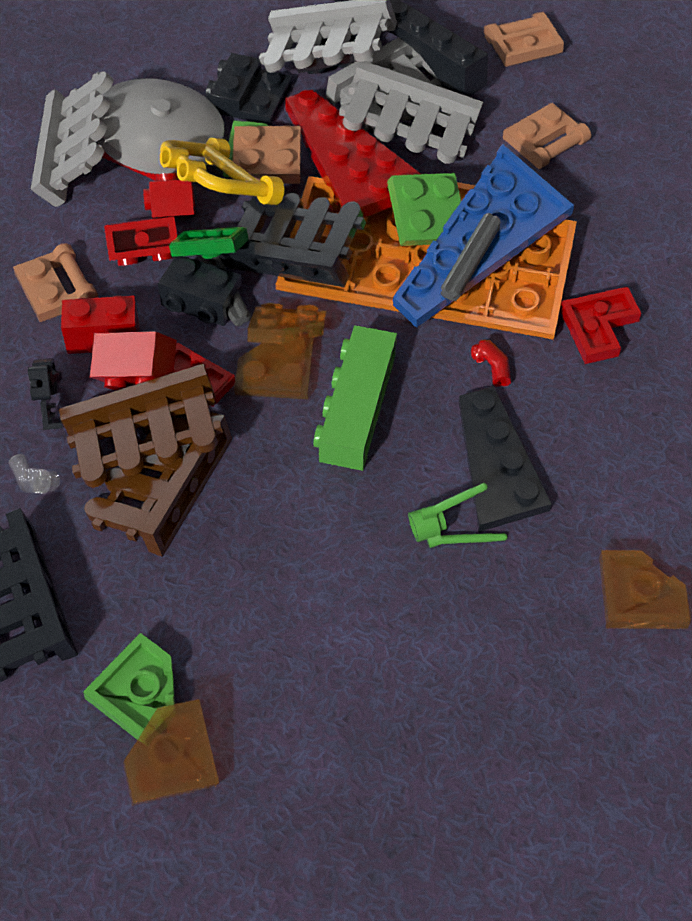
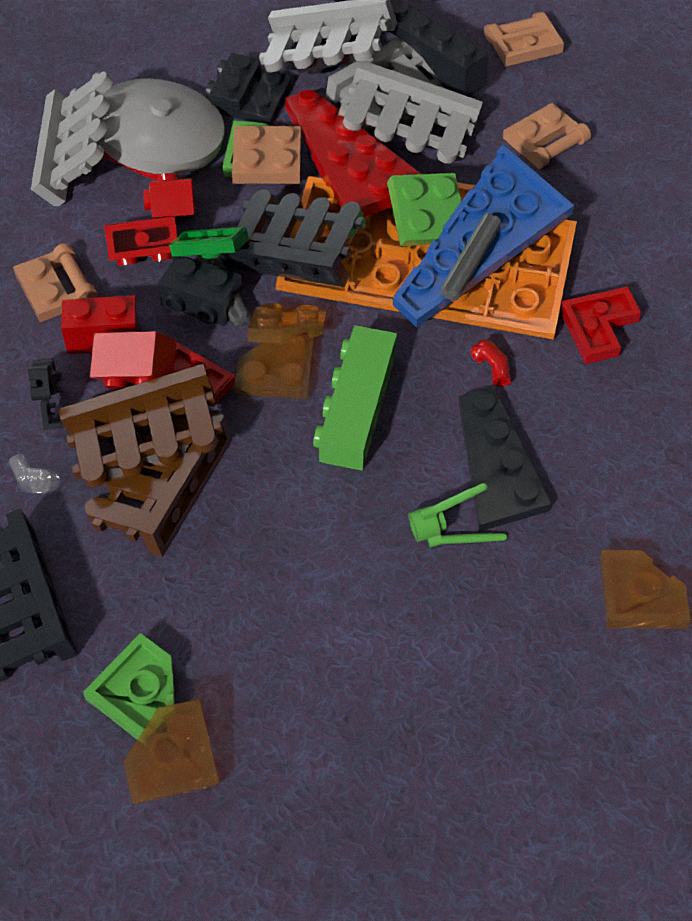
yellow bar [160,138,284,205] -> none

